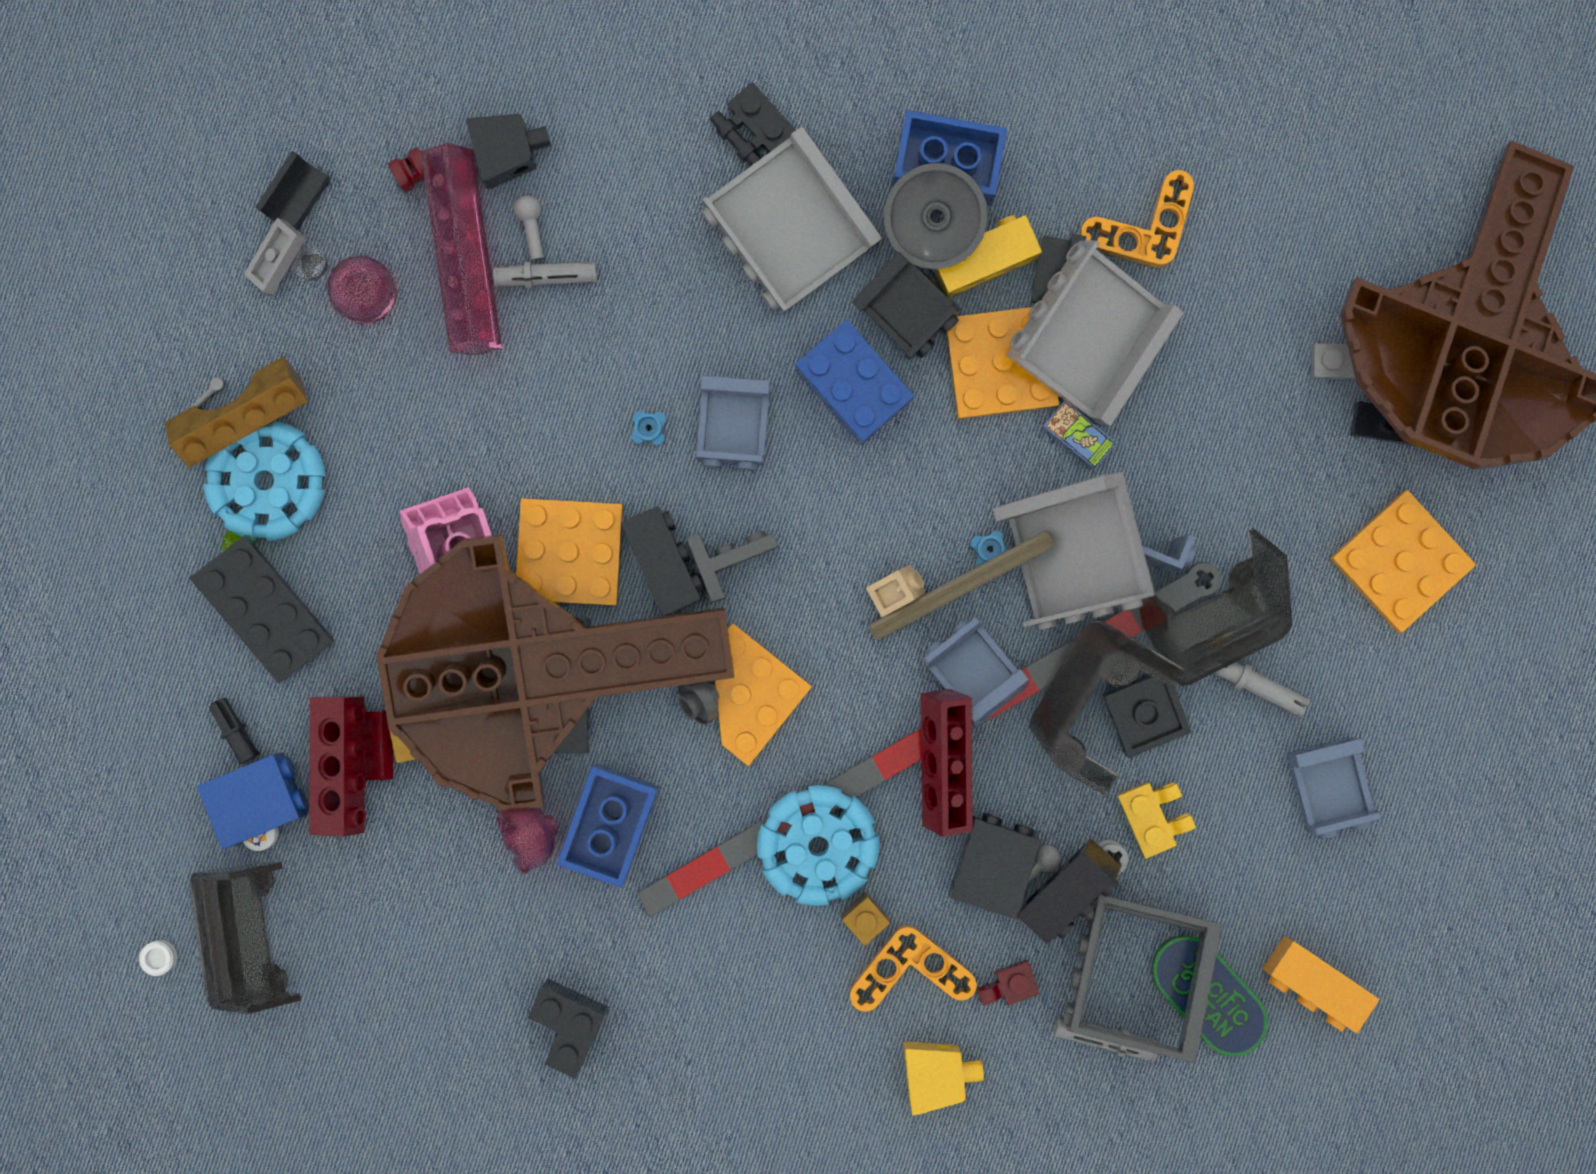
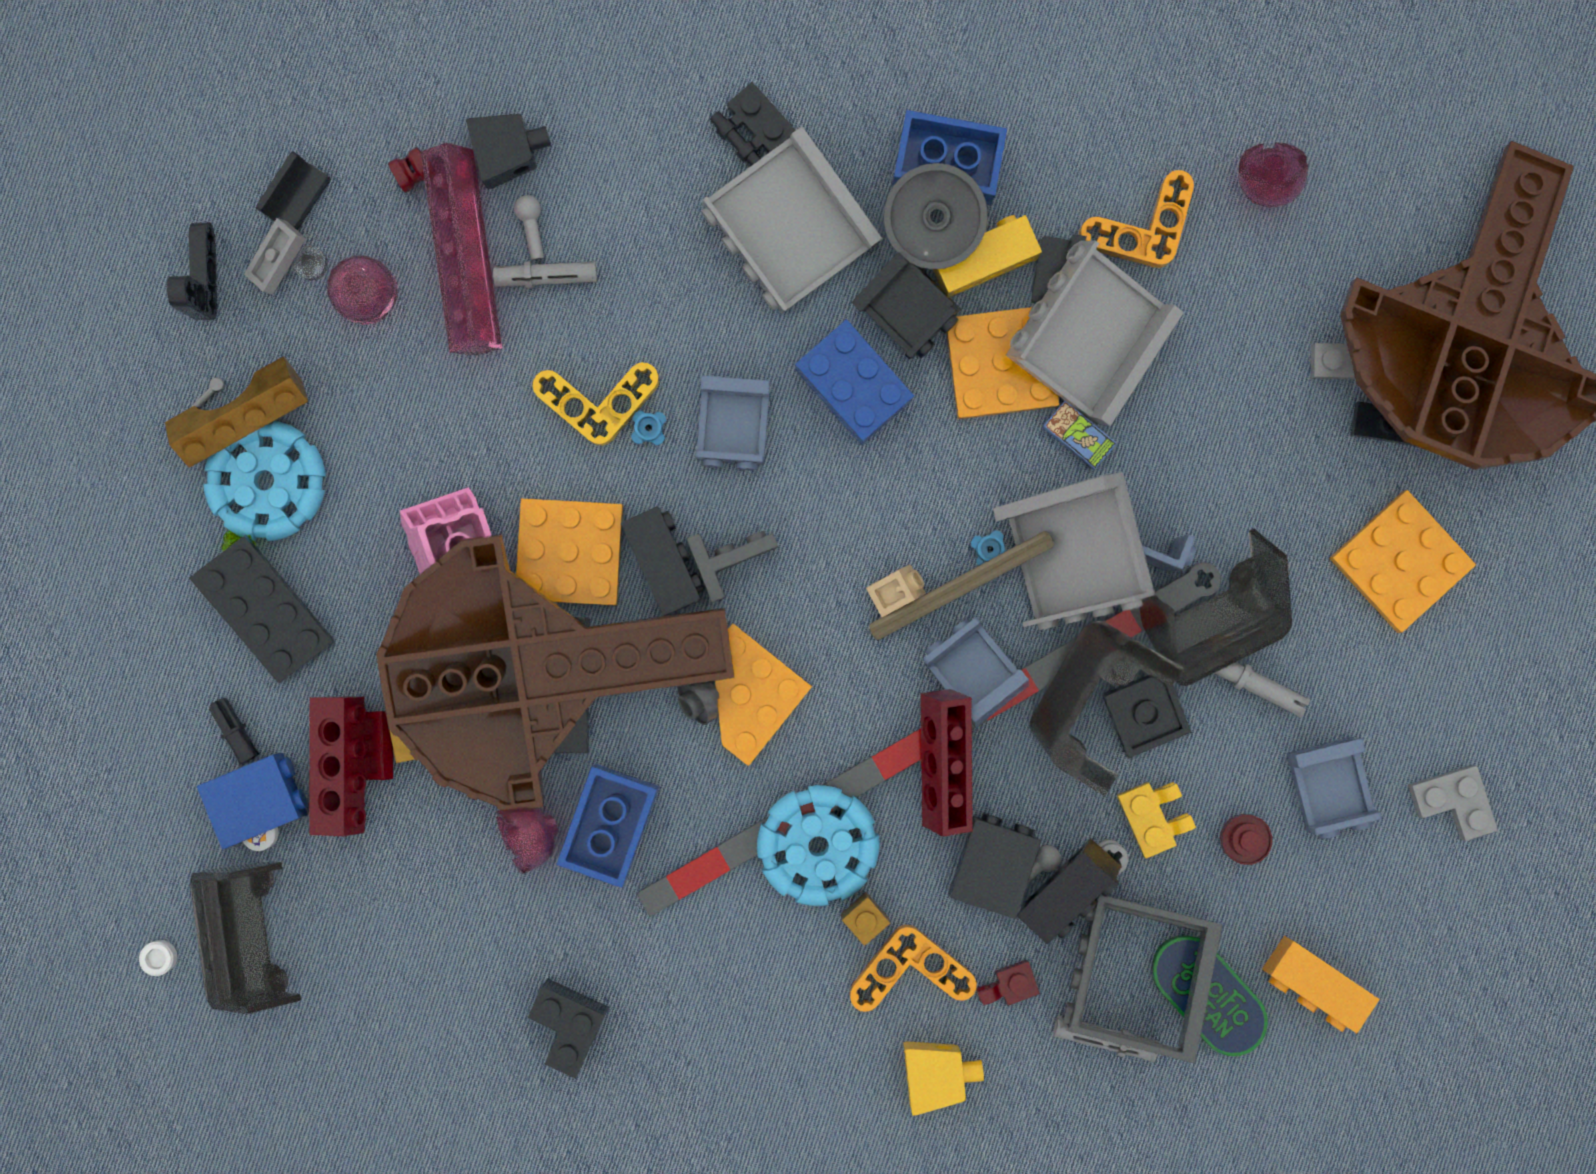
none -> black beam [166,222,217,320]
none -> yellow beam [532,362,659,446]
none -> dark red plate [1220,814,1273,865]
none -> clear pink cylinder [1238,142,1309,208]
none -> light grey plate [1408,765,1498,841]

